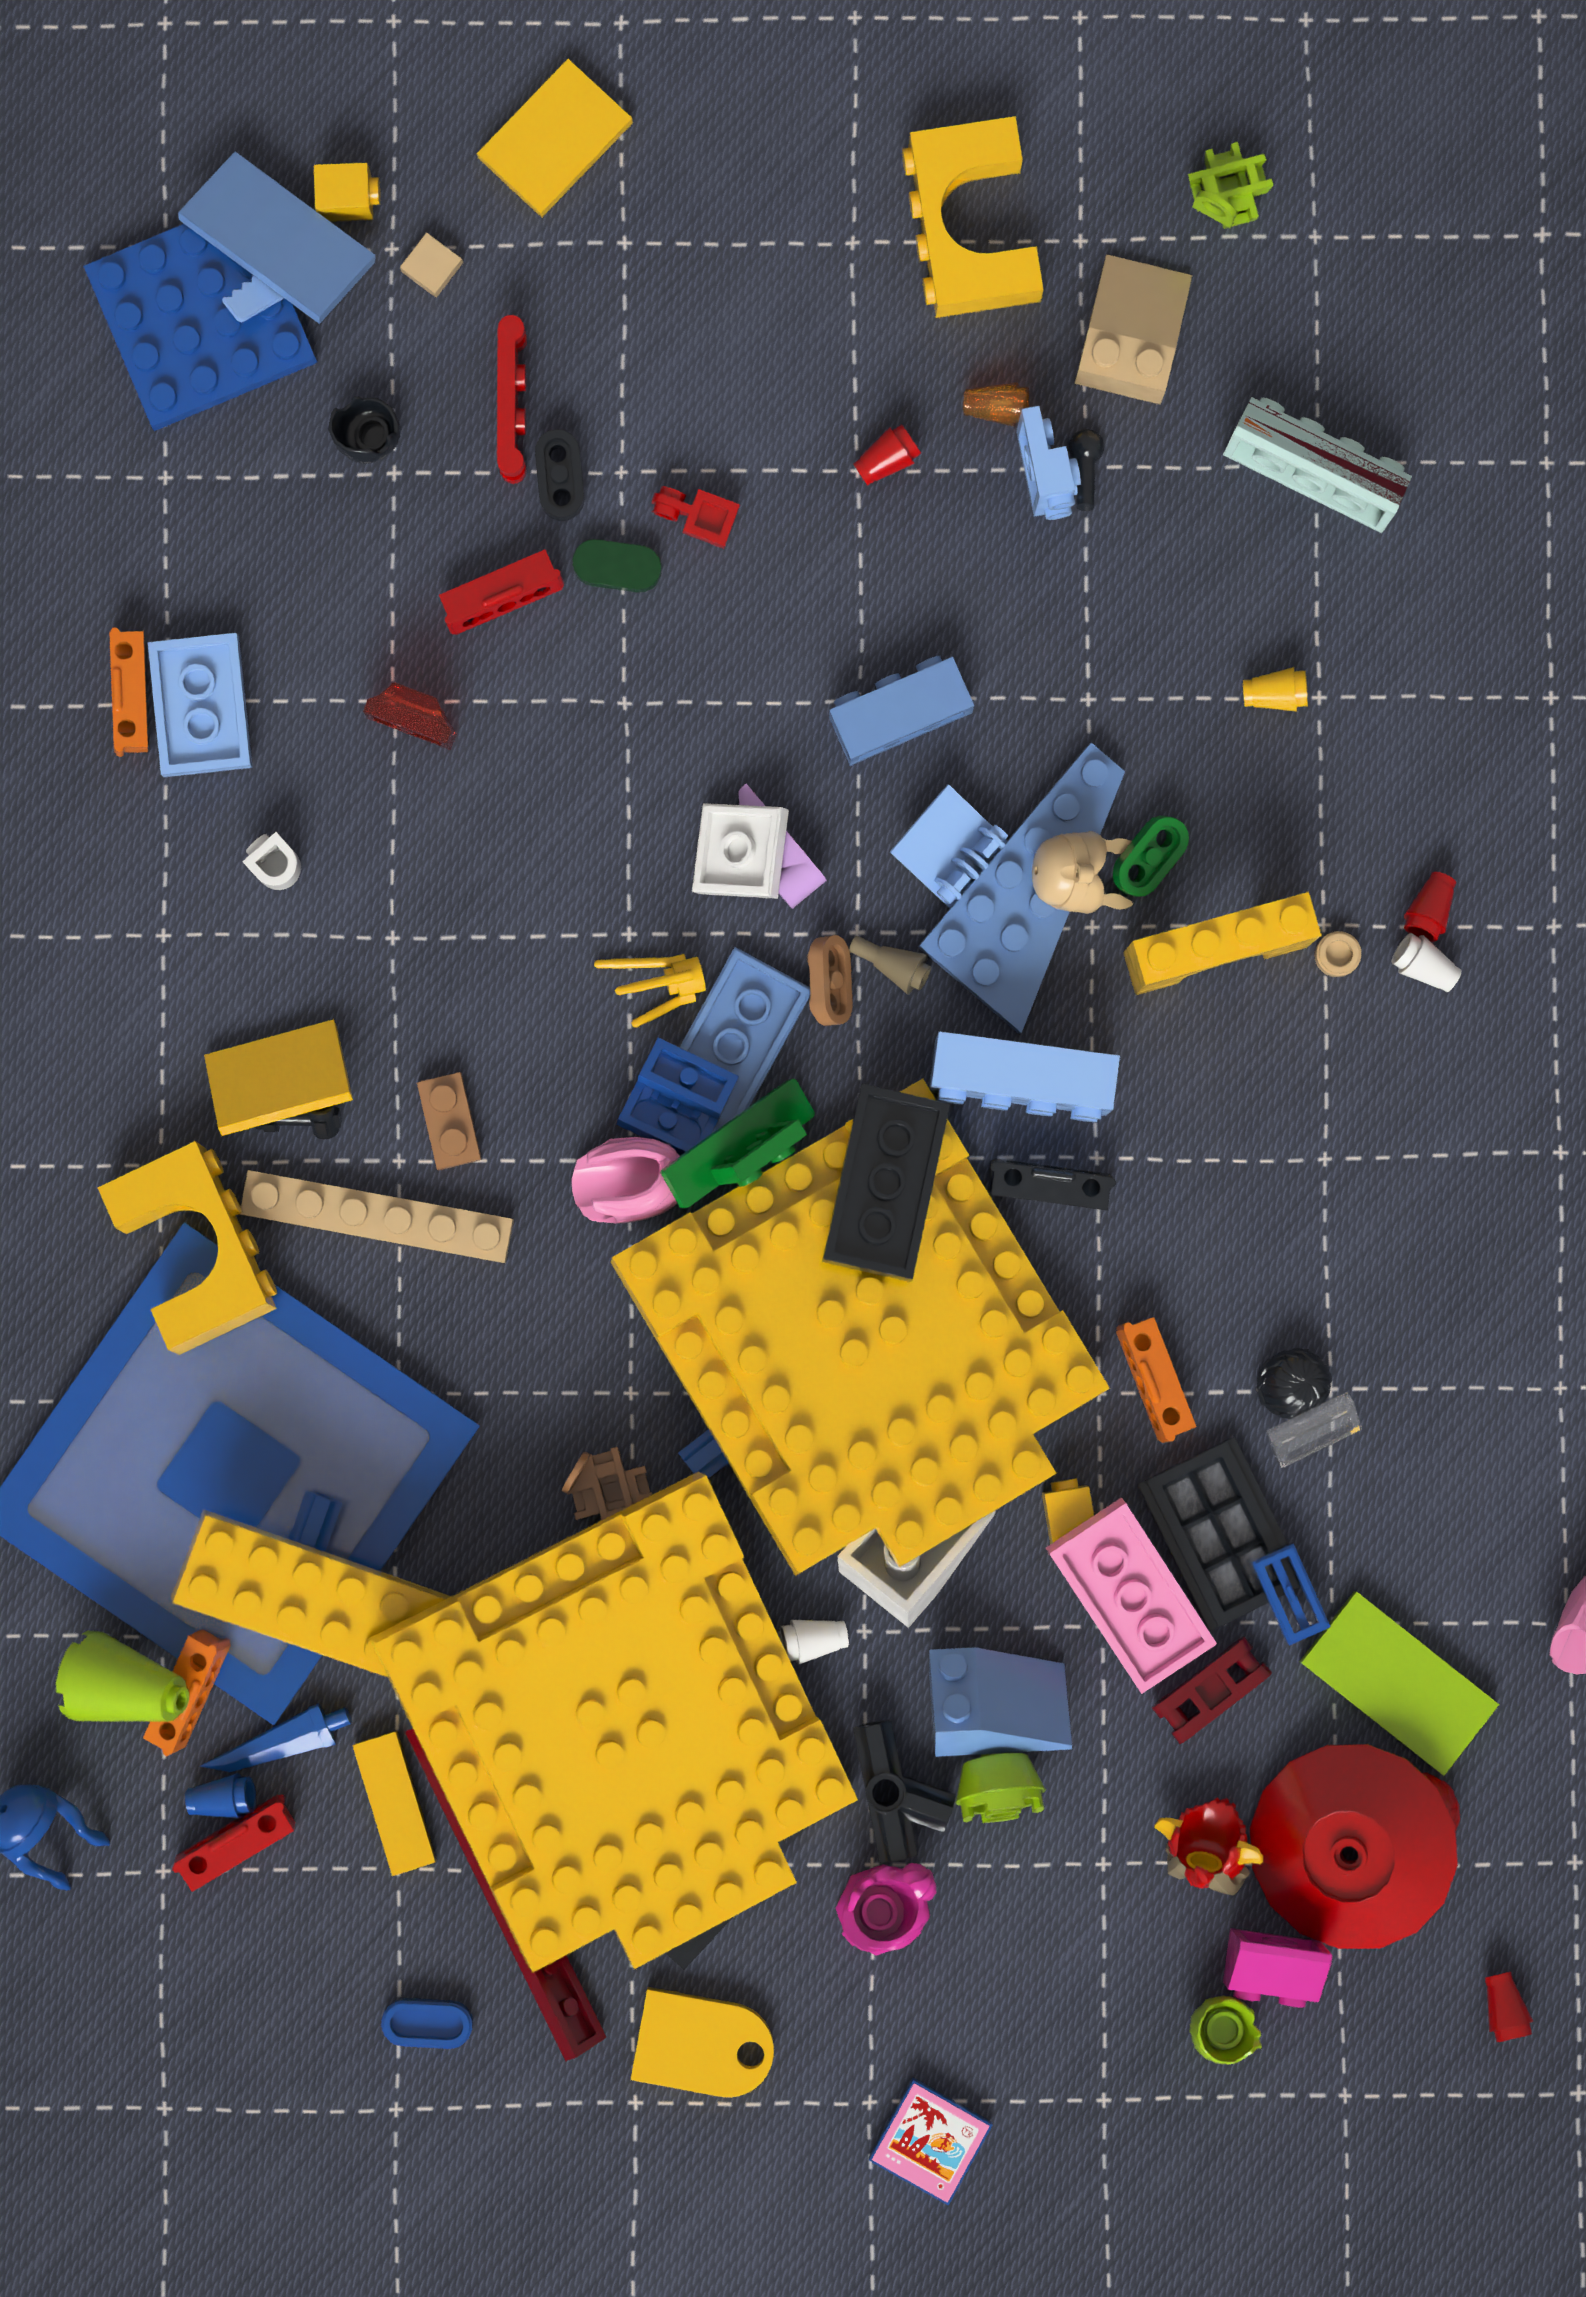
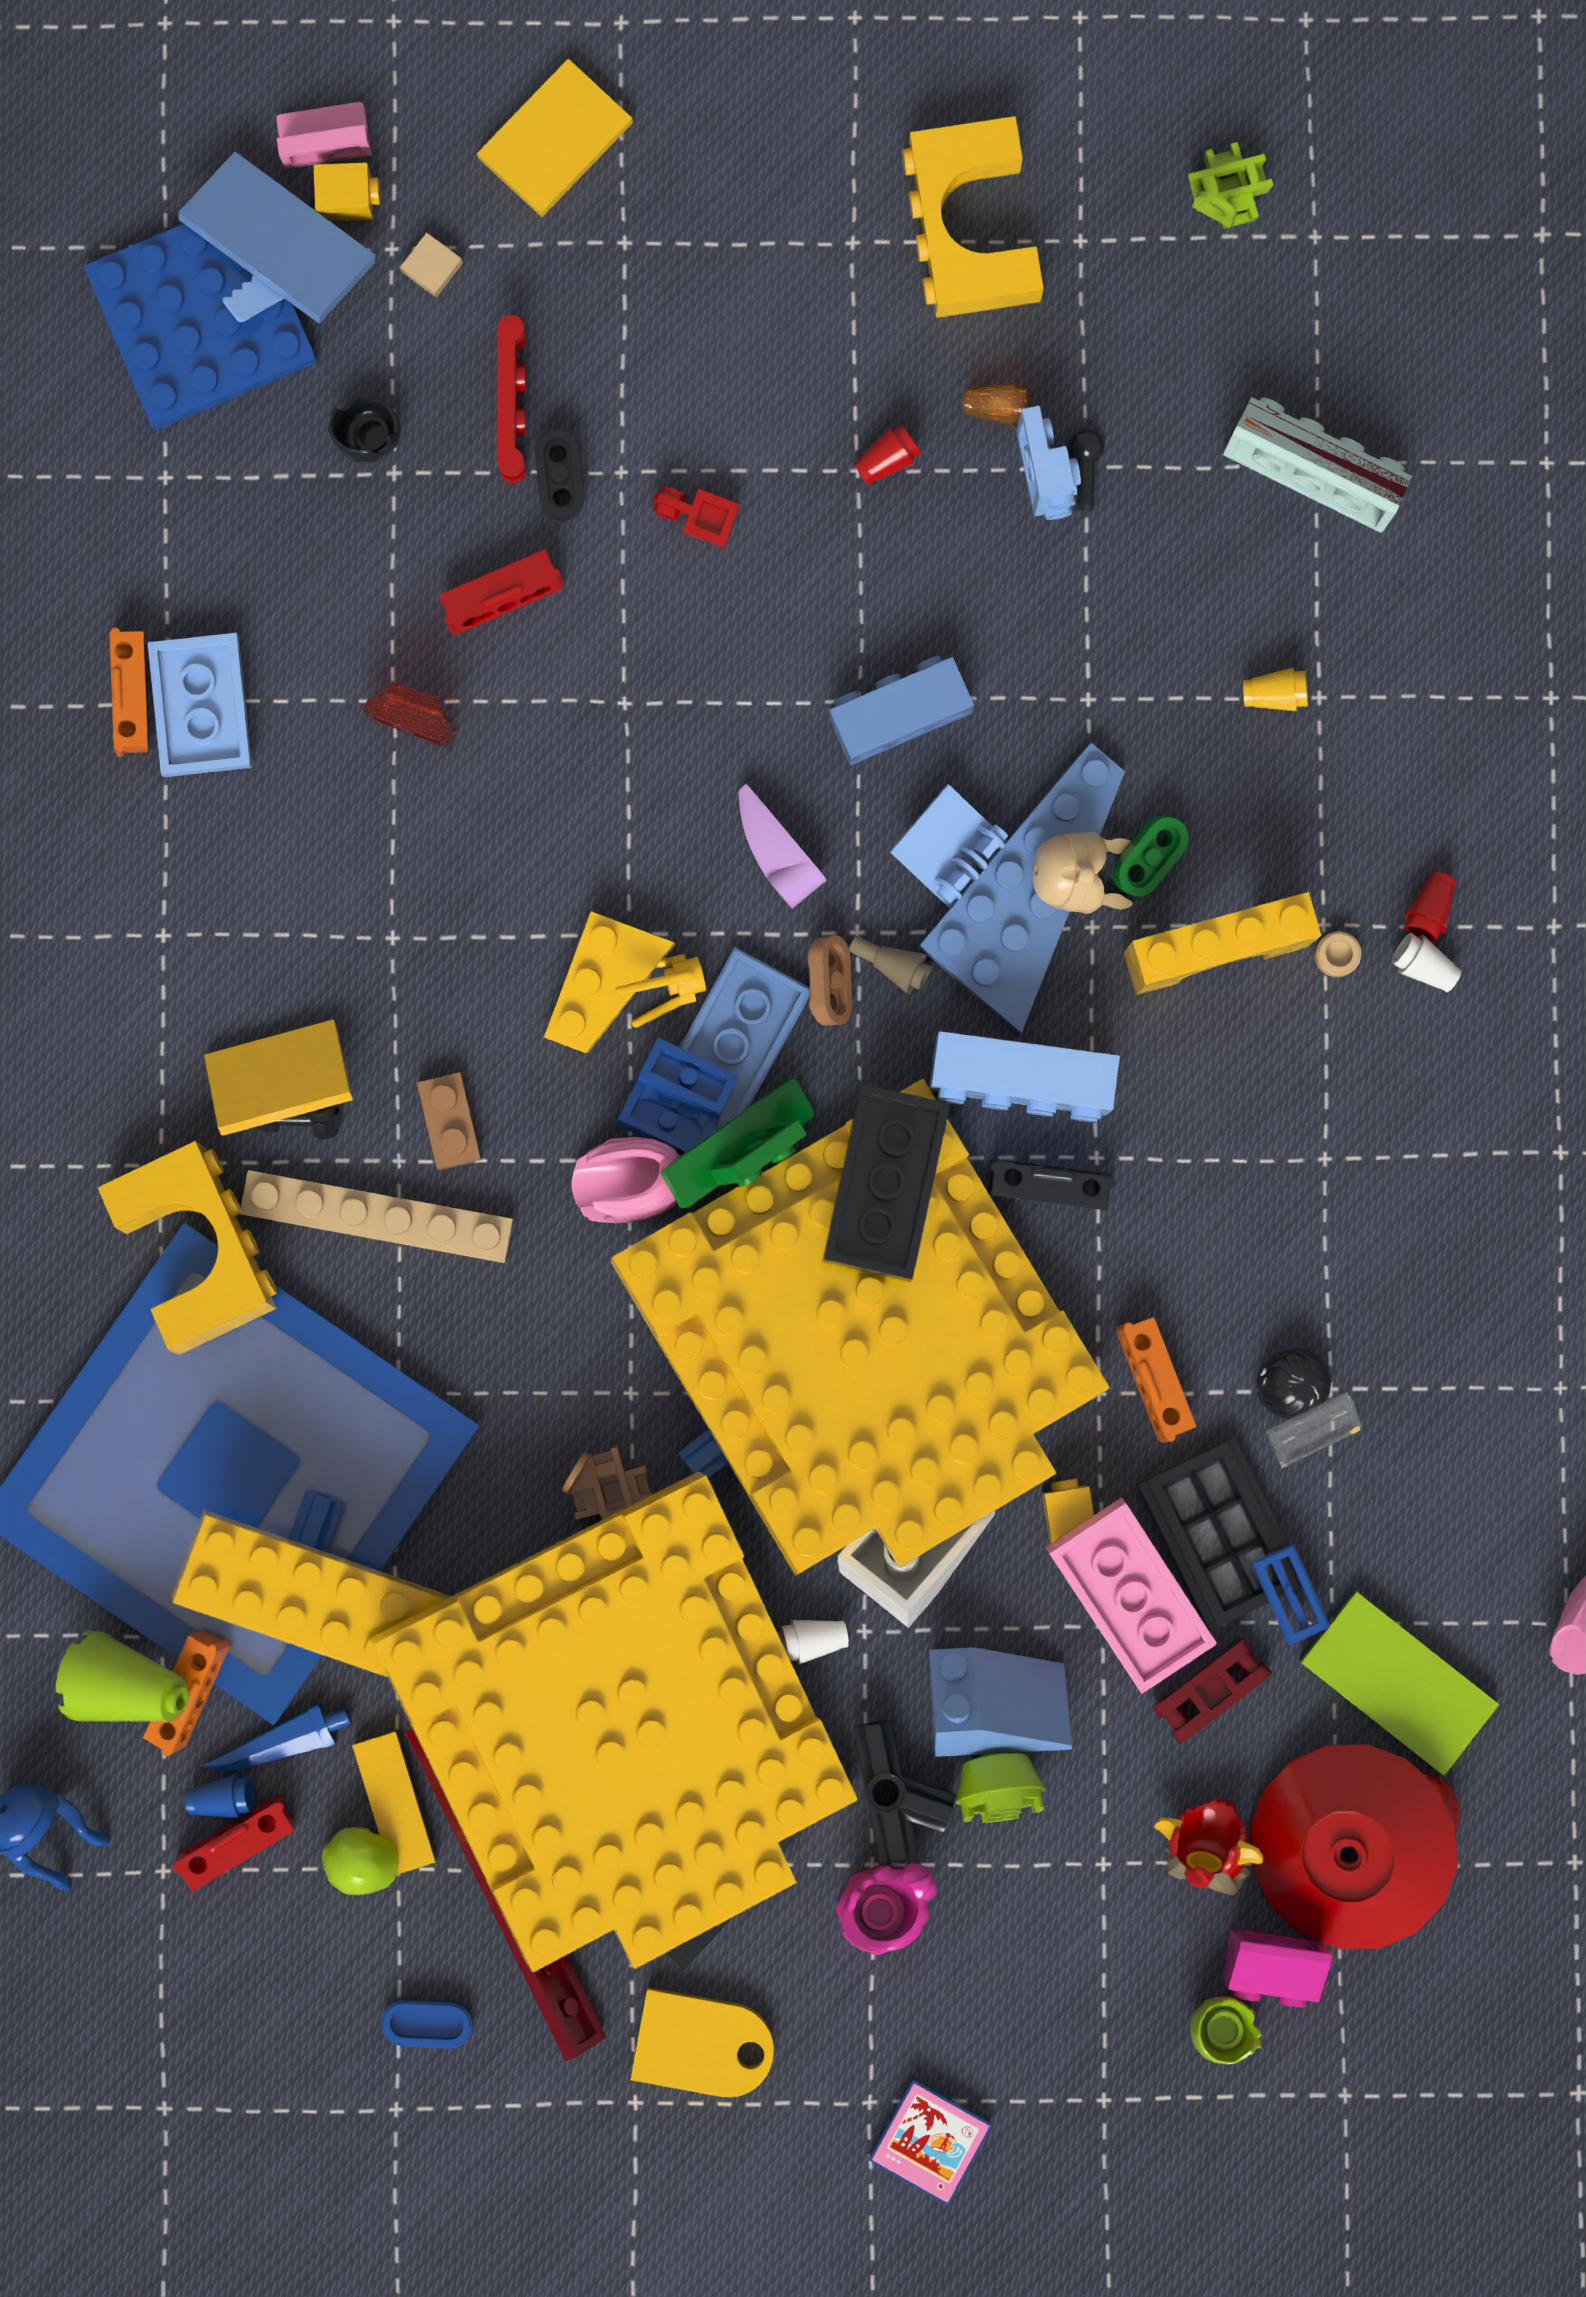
white plate [242,832,301,890] -> none
dark green tile [573,539,662,593] -> none
white tile [692,803,789,899] -> none
tan slope [1074,254,1192,404] -> none
red cone [1484,1972,1534,2042] -> none
none -> bright pink panel [276,102,372,169]
none -> lime hair [321,1827,398,1895]
none -> yellow wing [544,912,676,1053]

